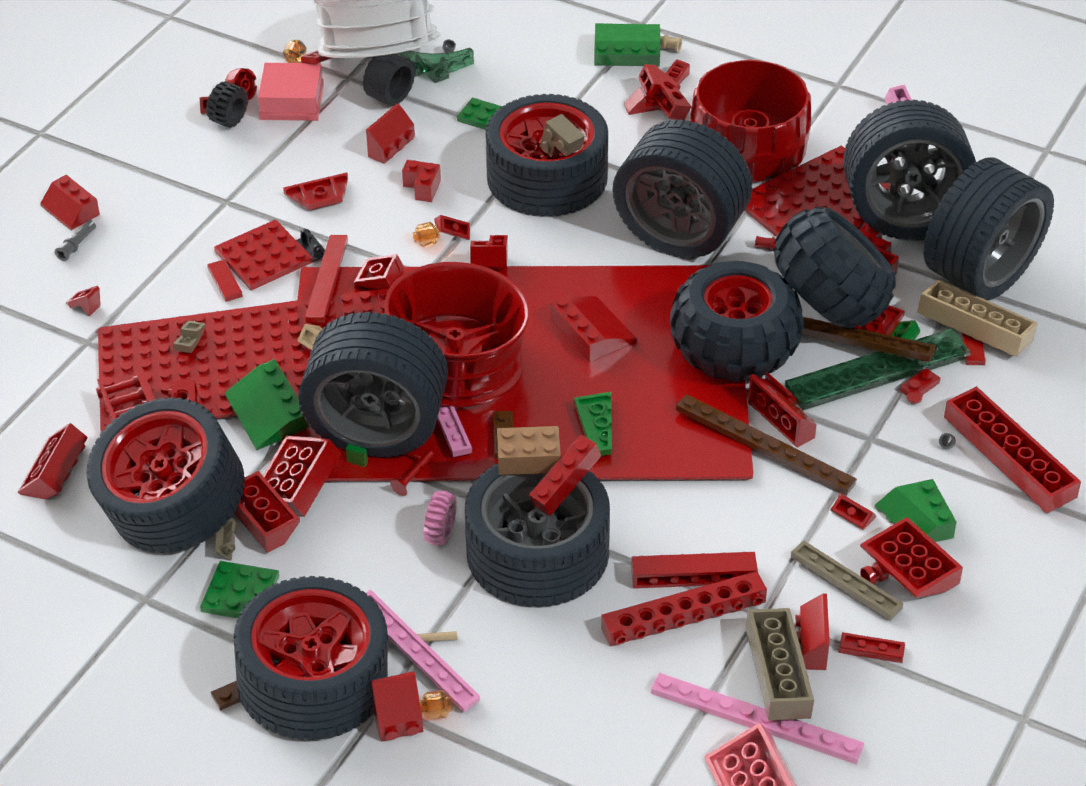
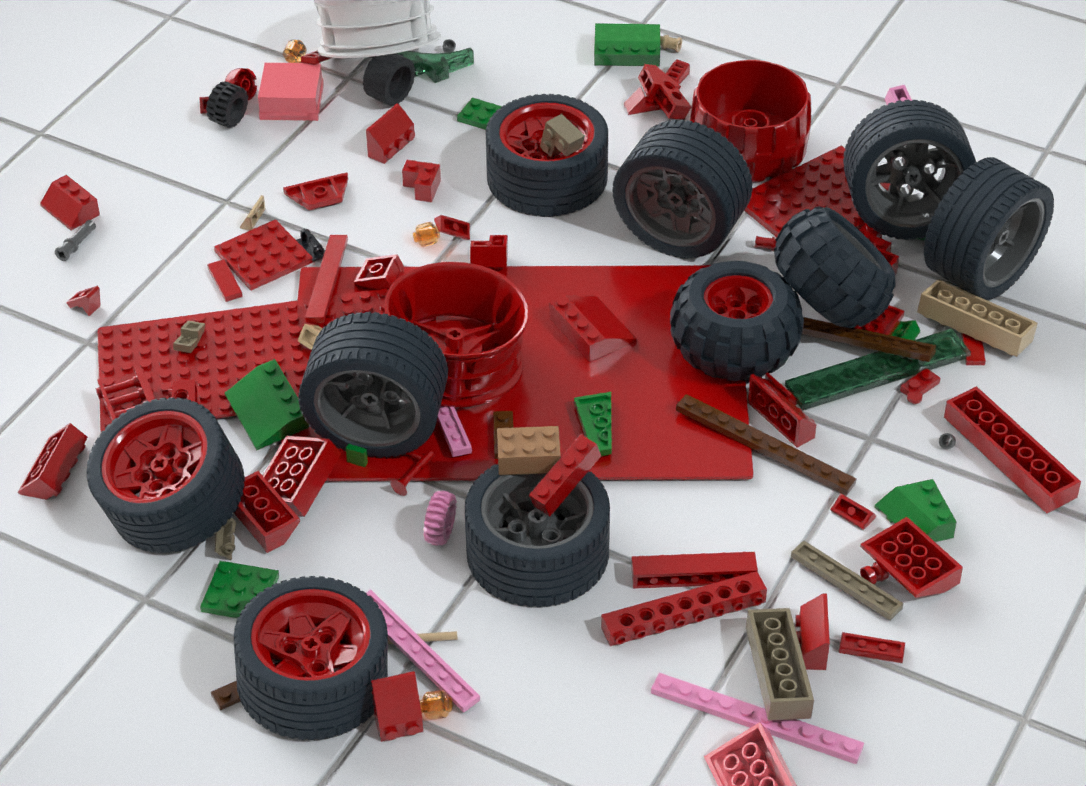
none -> tan slope [240,195,266,231]

